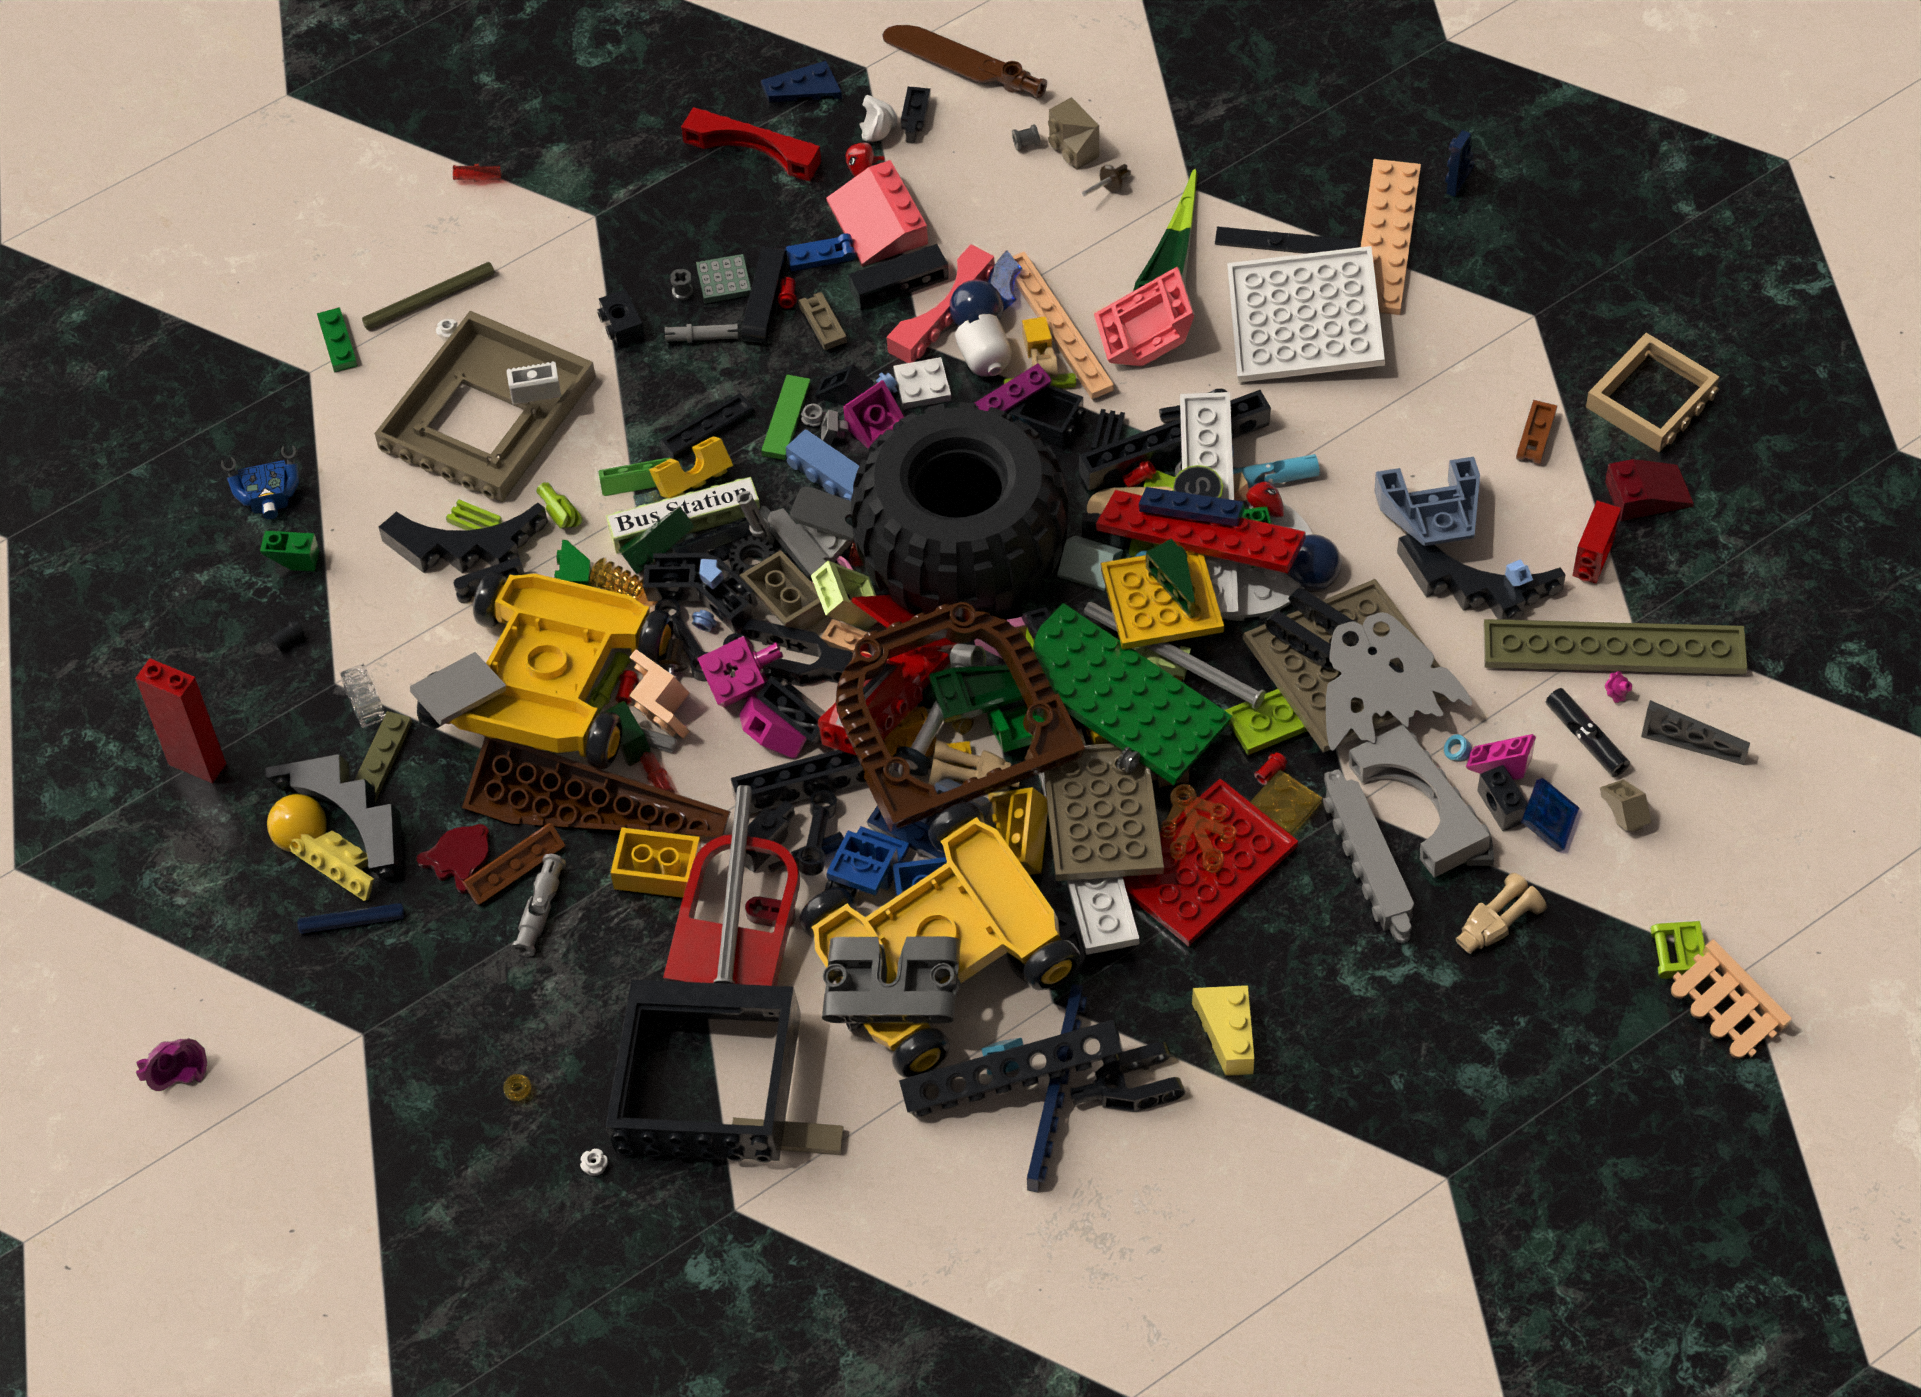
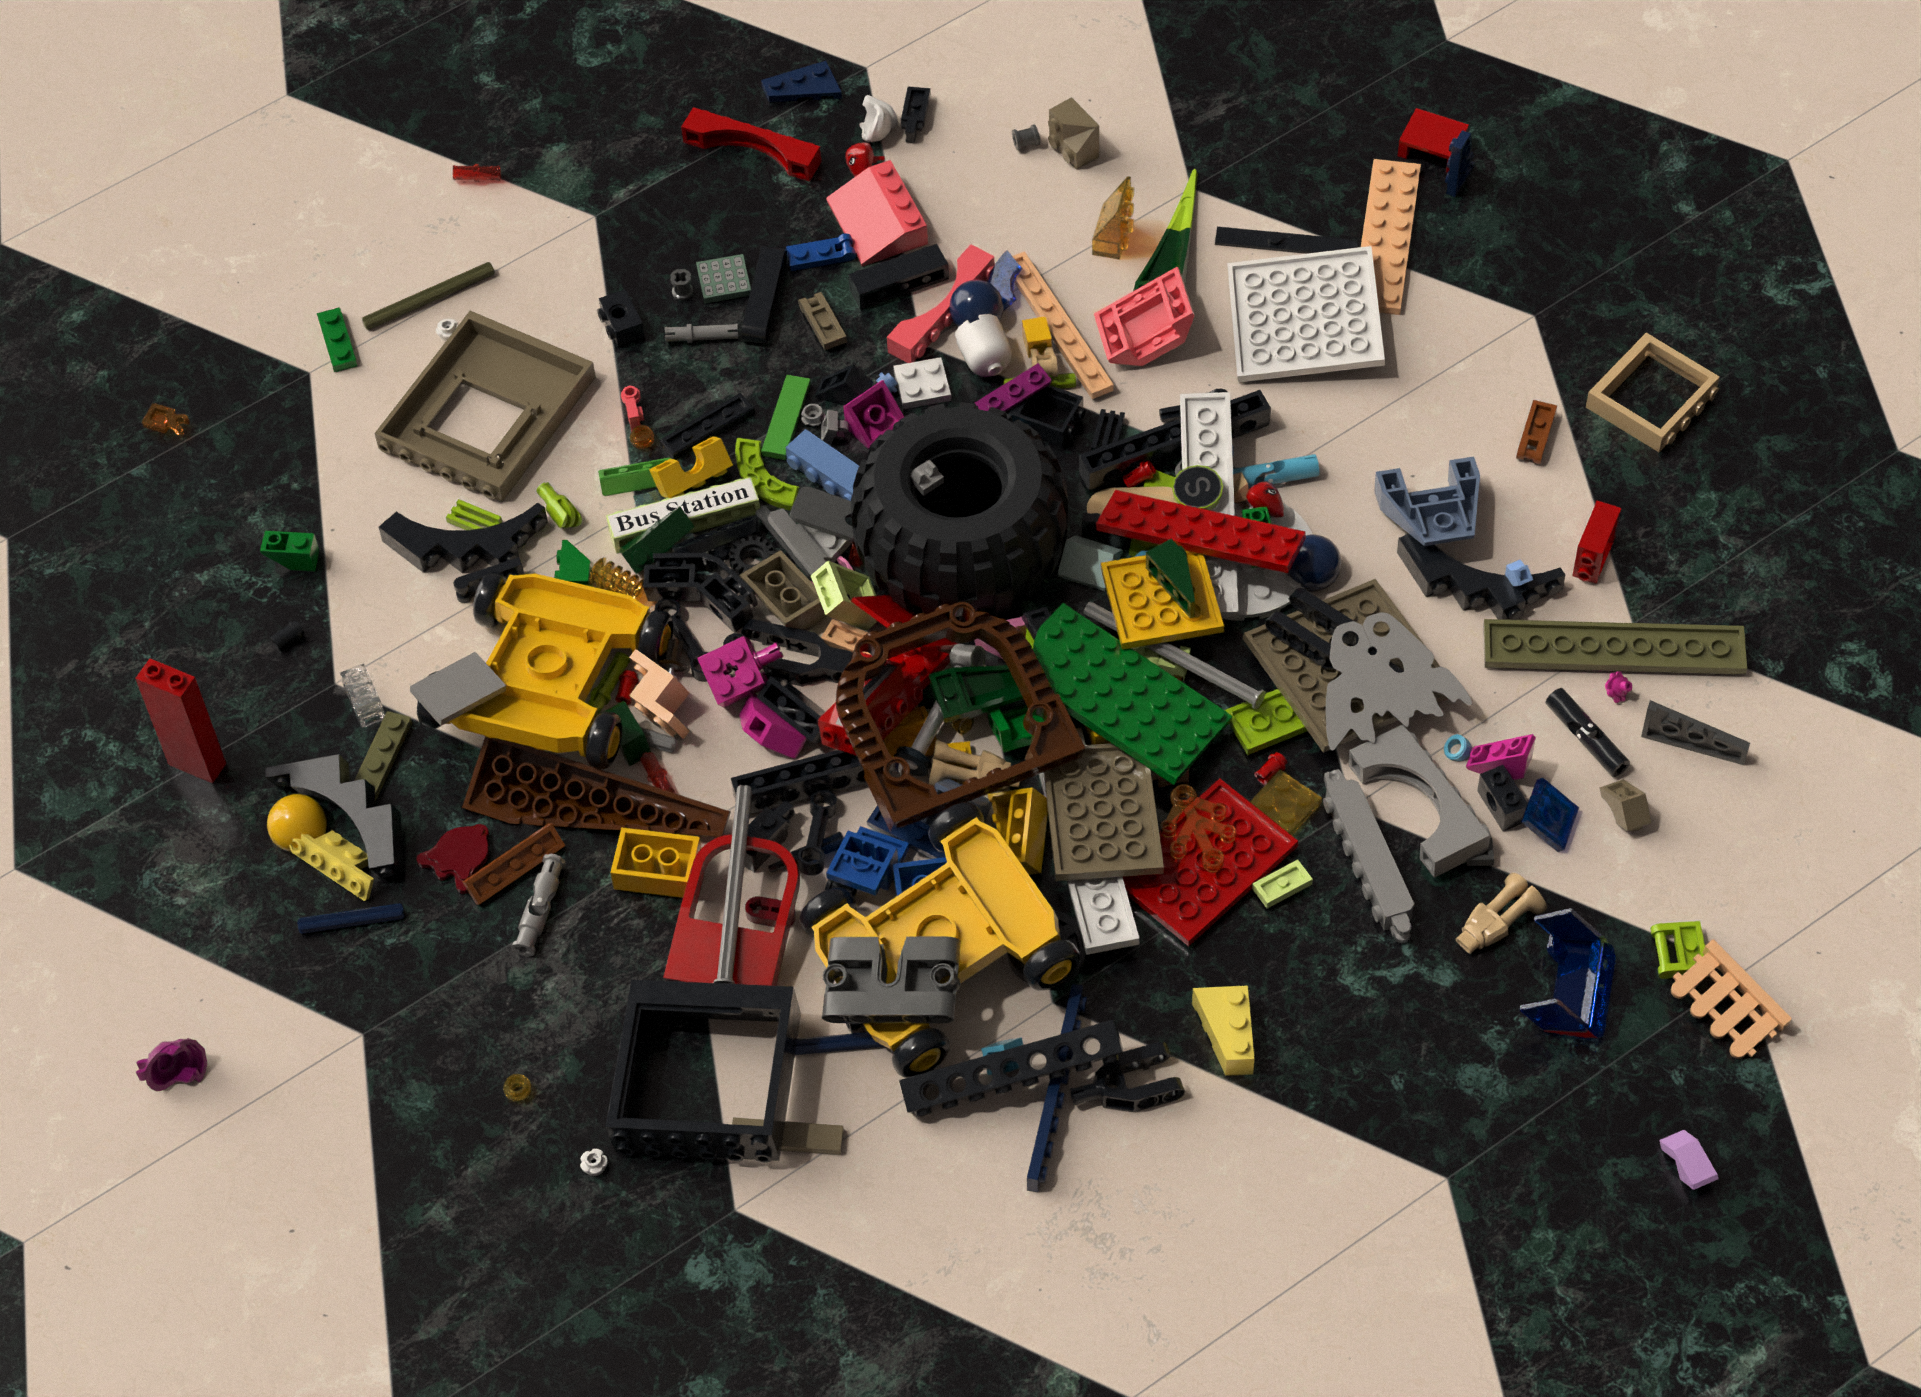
blue torso [221,446,299,519] -> none
white brick [507,361,561,404] -> none
medium blue plate [692,610,717,632] -> none
light blue piece [699,559,724,589] -> none
light grey pin [737,491,775,546] -> none
red pin [778,277,797,309] -> none
reddish brown piece [882,25,1047,98] -> none
dark brown piece [1082,164,1131,196] -> none
dark grey bush [1117,747,1141,774] -> none
dark blue plate [1139,487,1245,527] -> none
dark red slope [1605,459,1694,521] -> none
none -> clear orange plate [142,403,190,435]
none -> coral plate [621,386,644,433]
none -> clear orange plate [630,425,655,449]
none -> lime tile [735,438,799,511]
none -> dark blue axle [795,1032,885,1055]
none -> light grey tile [911,460,944,496]
none -> clear yellow slope [1092,176,1135,260]
none -> yellowish green plate [1252,860,1313,908]
none -> red panel [1398,108,1469,172]
none -> clear blue windscreen [1519,908,1615,1040]
none -> lavender slope [1659,1130,1718,1190]

